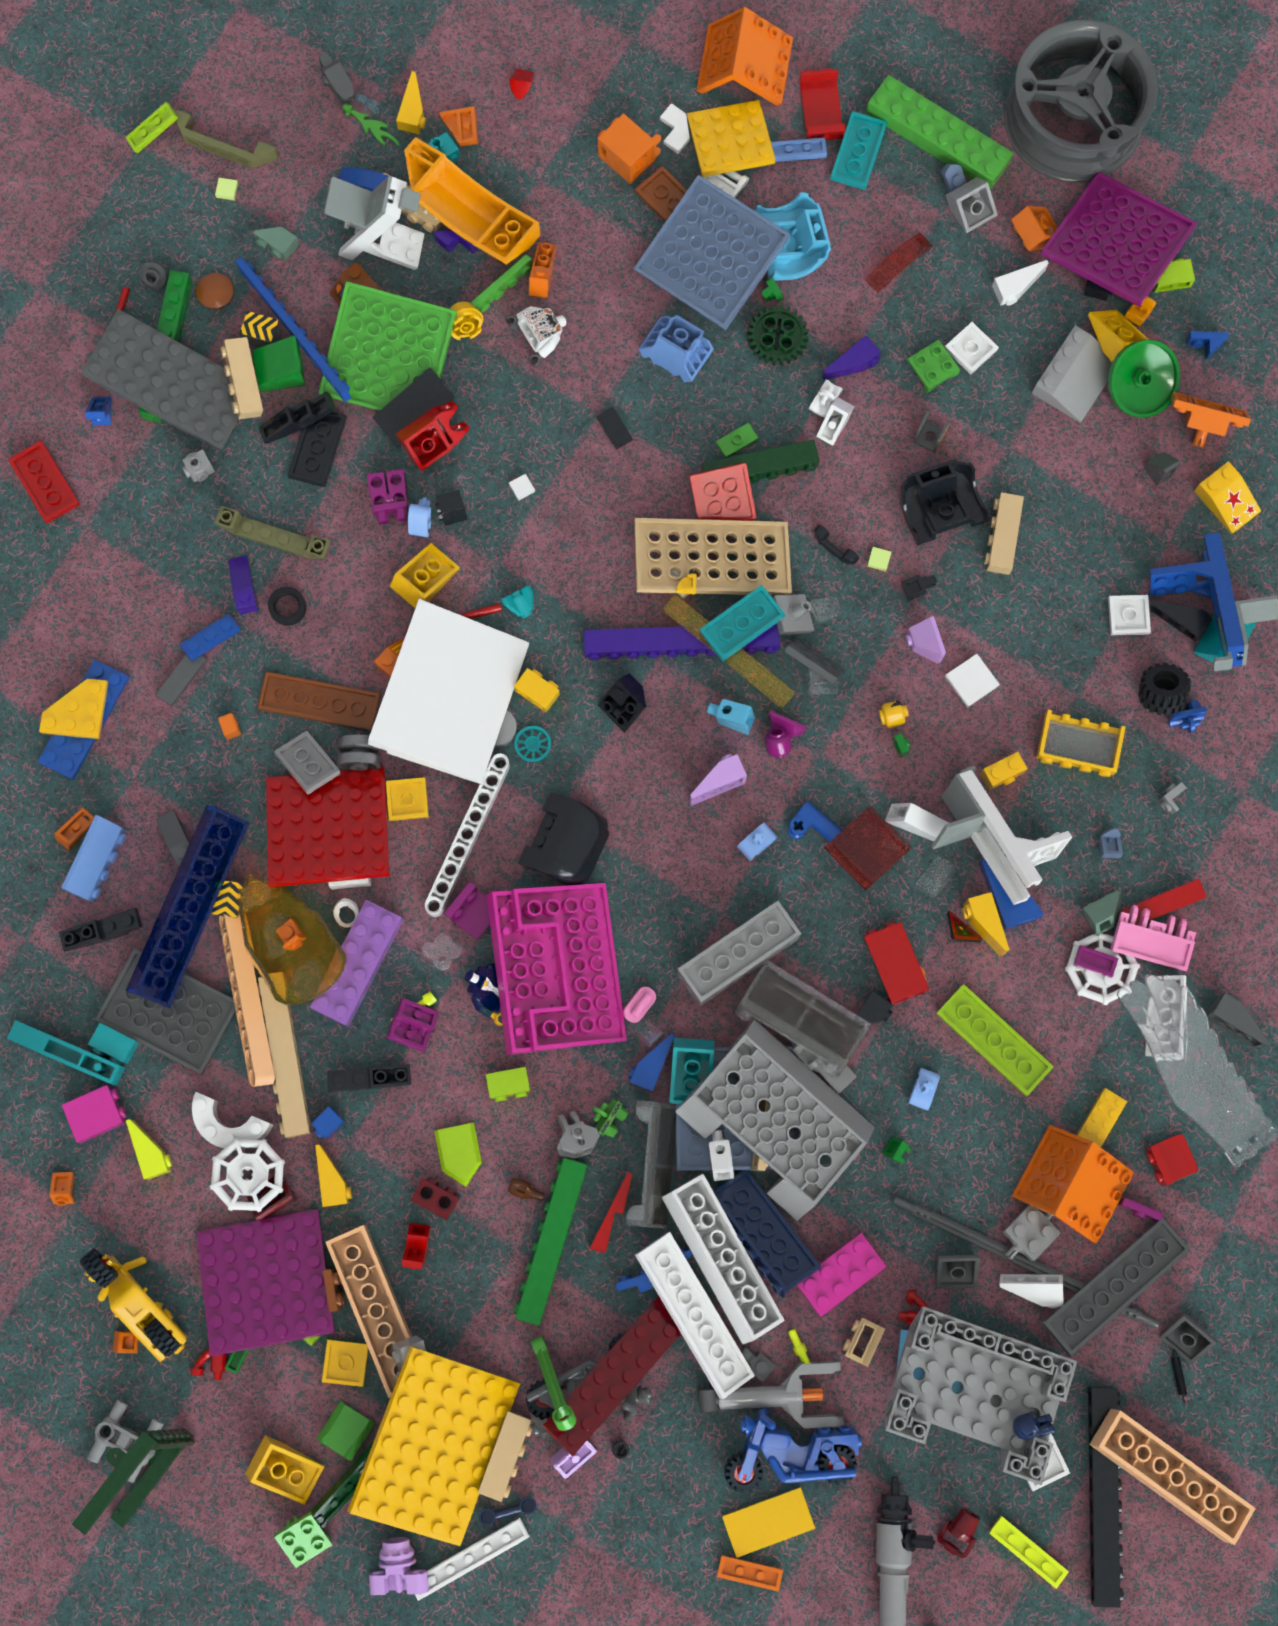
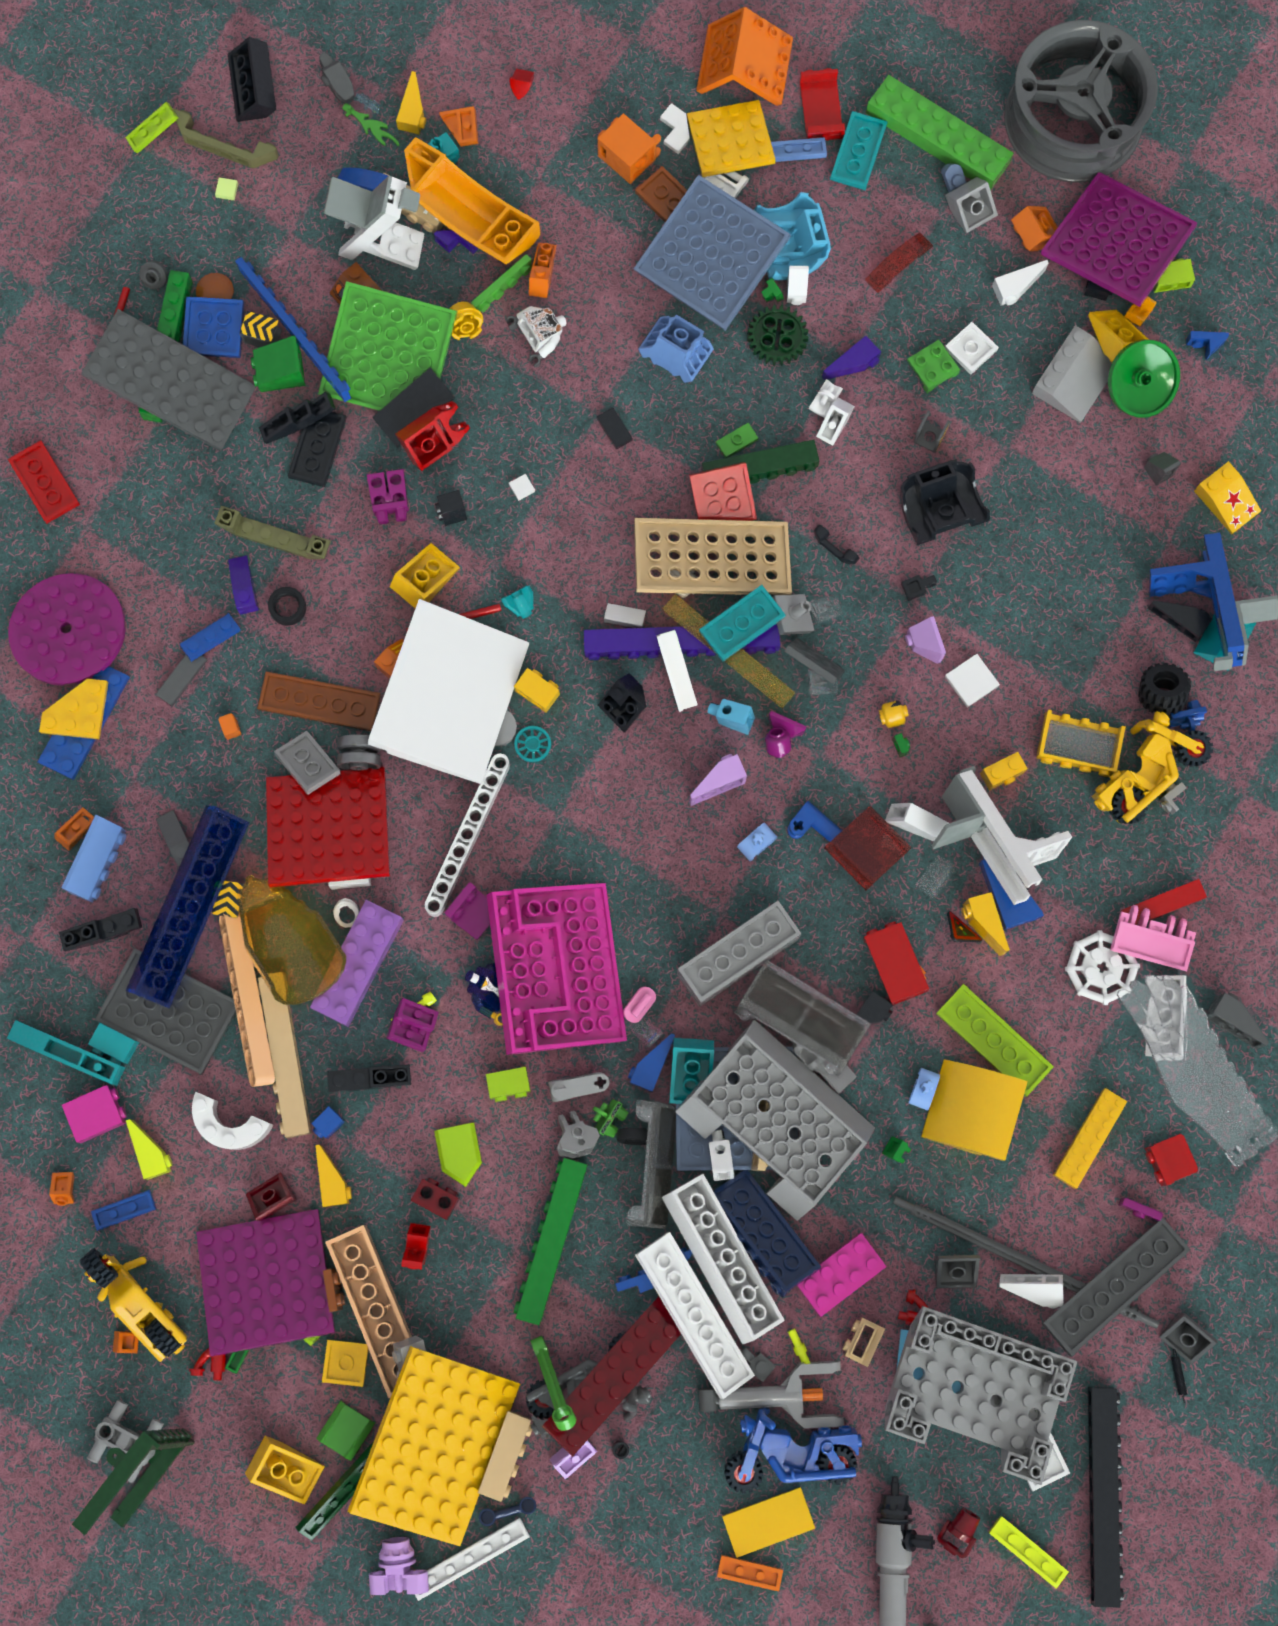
blue slope [85,397,112,425] -> none
light grey brick [182,449,215,482] -> none
white plate [209,1137,285,1212] -> none
tan brick [220,337,263,420] -> none
sand green slope [253,226,299,262] -> none
piece [274,1512,332,1568] -> none
orange bracket [276,918,307,951] -> none
yellow plate [386,777,429,821] -> none
light blue beam [408,497,431,537] -> none
clear plate [423,932,463,970] -> none
reddish brown piece [508,1178,545,1201] -> none
black piece [518,792,610,886] -> none
red slope [590,1173,633,1253] -> none
yellow tile [676,574,697,594] -> none
yellowish green tile [867,547,891,572] -> none
tan brick [984,492,1024,575] -> none
light grey plate [1003,1205,1061,1262] -> none
orange bracket [1012,1125,1134,1244] -> none
dark blue piece [1013,1412,1055,1440] -> none
magenta tile [1073,945,1119,978] -> none
sand green slope [1083,890,1121,936] -> none
light nougat brick [1089,1409,1256,1545] -> none
sand blue plate [1099,827,1123,858] -> none
white plate [1108,595,1151,635] -> none
orange brick [1170,392,1251,448] -> none
none -> magenta plate [8,573,126,686]
none -> blue tile [91,1190,157,1231]
none -> blue plate [183,297,245,358]
none -> black slope [227,37,276,122]
none -> light grey piece [548,1072,609,1102]
none -> white slope [604,603,646,628]
none -> black tyre [617,1128,653,1145]
none -> white panel [656,630,697,712]
none -> white slope [787,266,809,305]
none -> yellow slope [921,1059,1028,1161]
none -> yellow piece [1091,711,1213,824]

